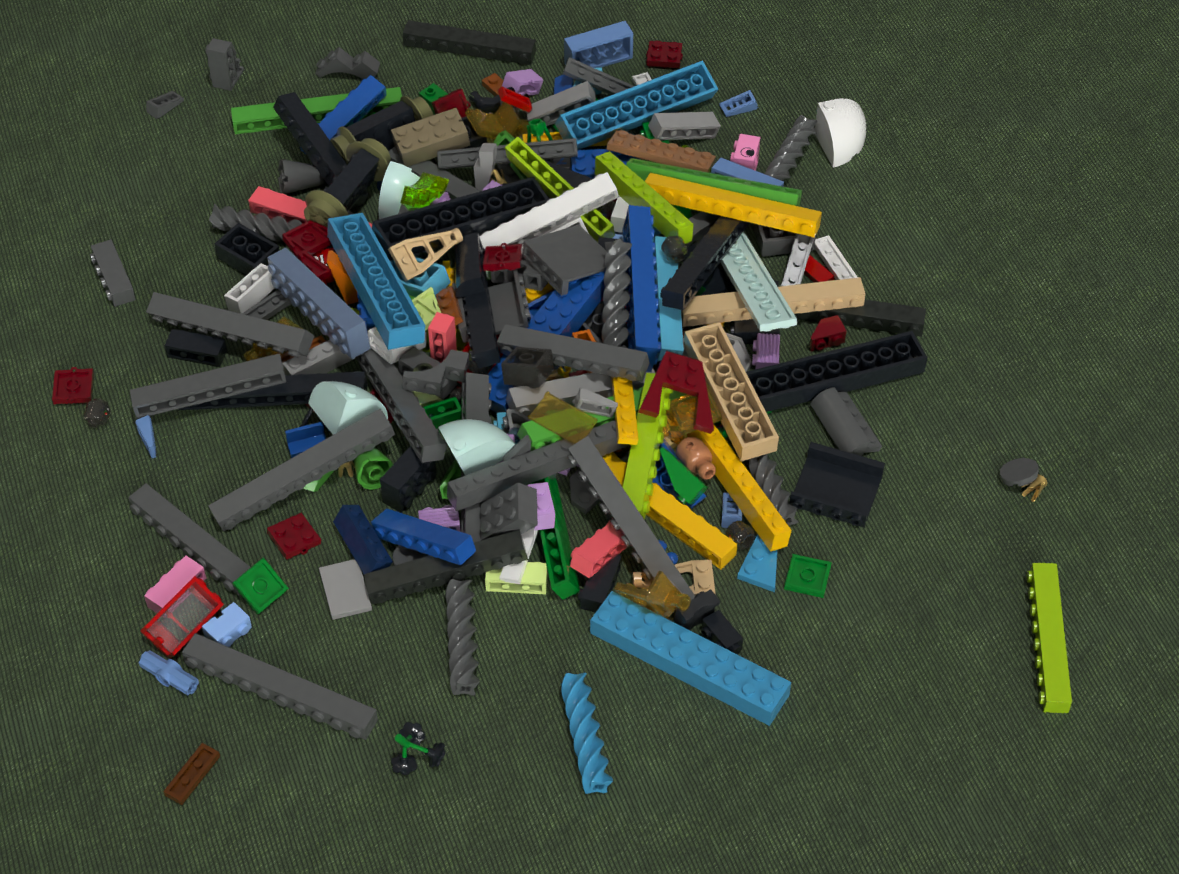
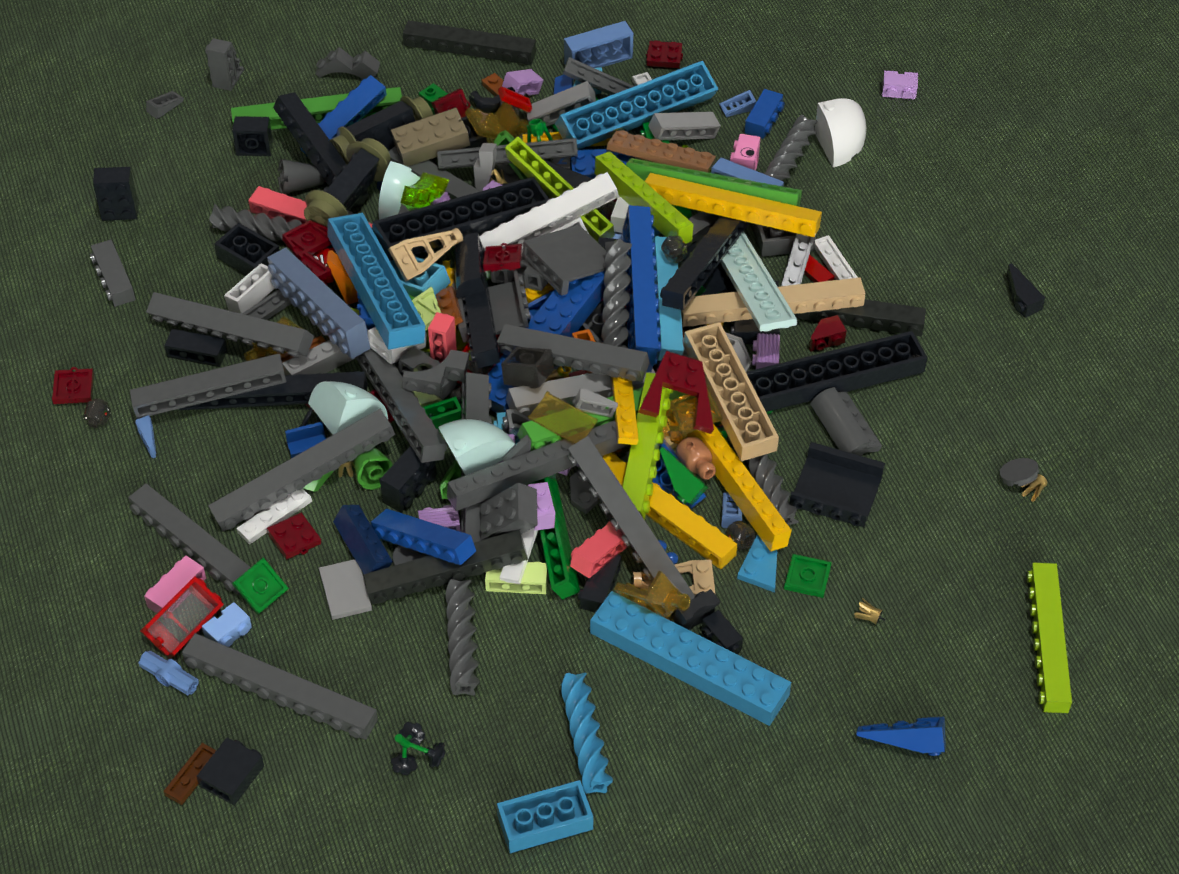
none -> black brick [93,167,139,221]
none -> black brick [197,737,264,806]
none -> black brick [232,116,273,156]
none -> white plate [237,489,312,545]
none -> dark azure brick [497,780,593,853]
none -> blue brick [745,89,785,139]
none -> pearl gold piece [854,598,885,625]
none -> blue wedge [857,717,946,756]
none -> lavender brick [882,70,918,99]
none -> black slope [1006,263,1045,318]

